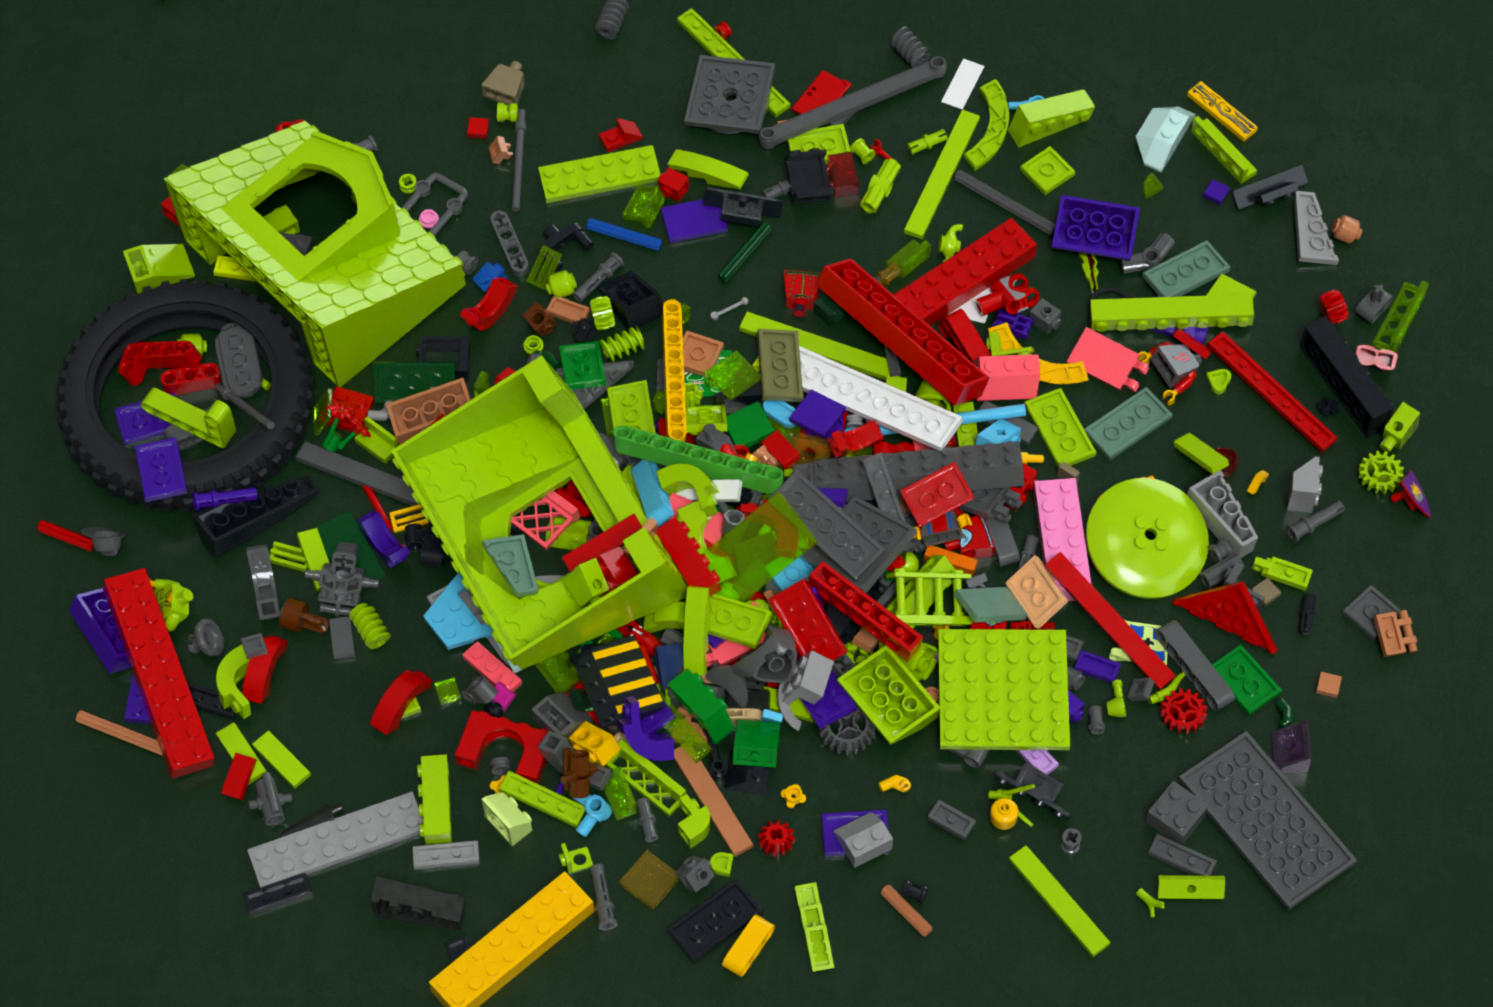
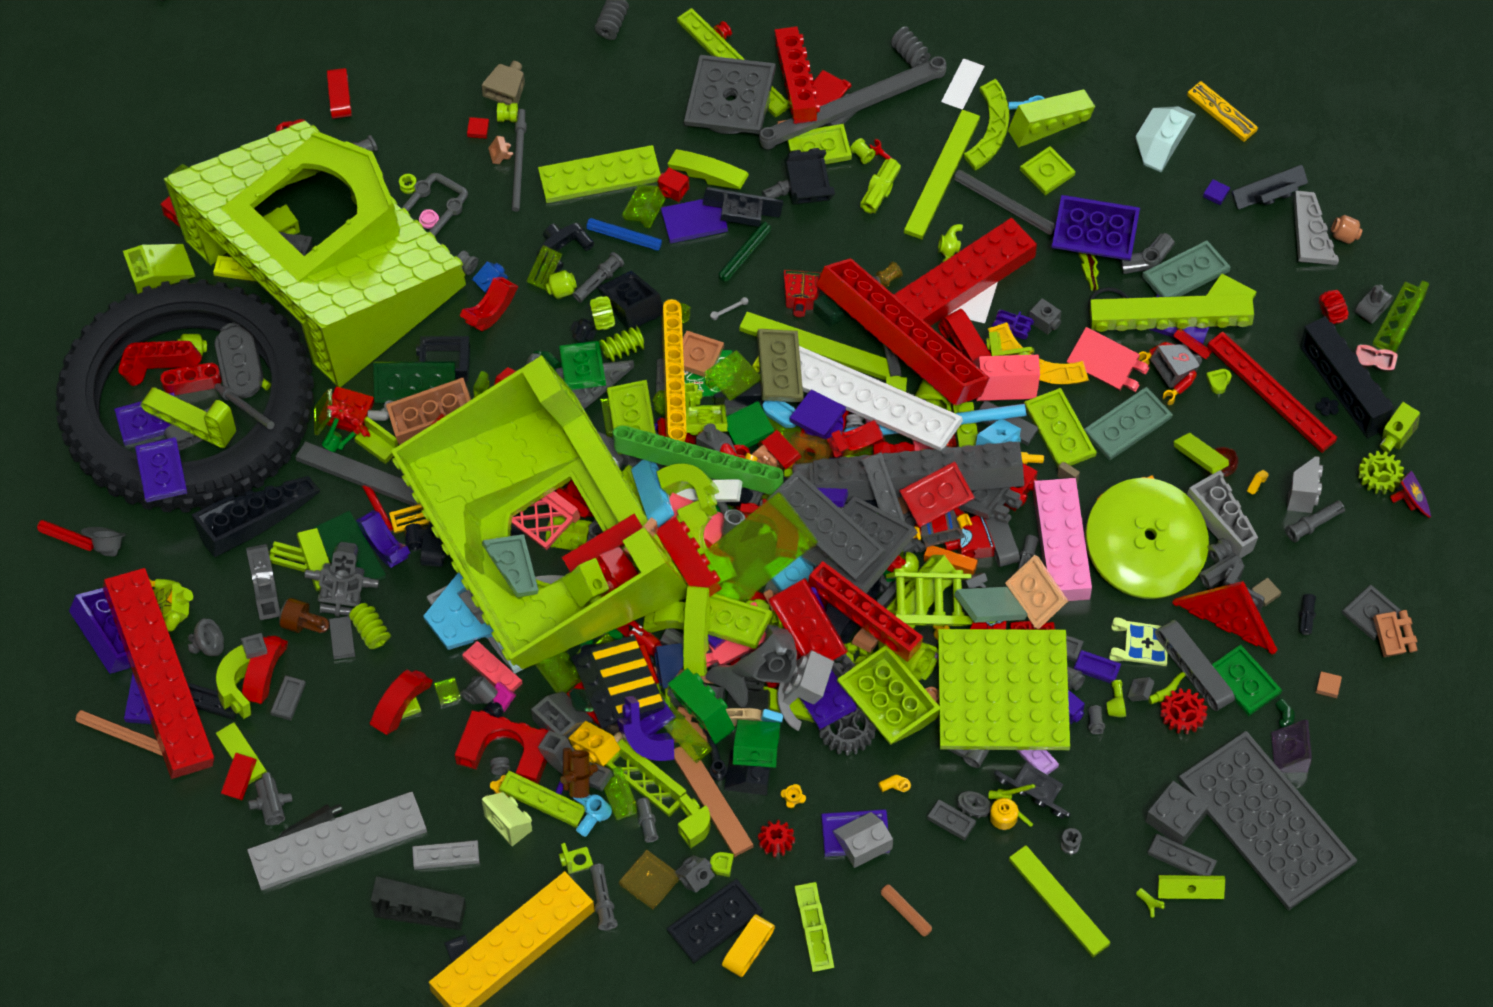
dark purple pin [192,487,257,511] -> none
black tile [243,873,313,915] -> none
lime tile [252,730,311,789] -> none
lime brick [417,754,452,844] -> none
dark grey beam [490,210,529,277] -> none
reddish brown brick [522,302,558,337] -> none
lime plate [523,335,544,355] -> none
nougat tile [546,296,591,324] -> none
red slope [599,118,643,153] -> none
clear red brick [825,151,859,198] -> none
clear neon green panel [886,239,931,278] -> none
black bush [902,879,929,904] -> none
lime pin [907,129,948,155] -> none
red connector [975,274,1040,316] -> none
red tile [1044,551,1176,691] -> none
clear neon green tile [1143,173,1163,199] -> none
lime fence [1191,116,1257,184] -> none
lime hinge [1252,557,1313,591] -> none
none -> dark grey tile [271,675,306,721]
none -> red beam [327,68,352,119]
none -> red brick [775,27,820,124]
none -> dark grey gear [957,791,991,819]

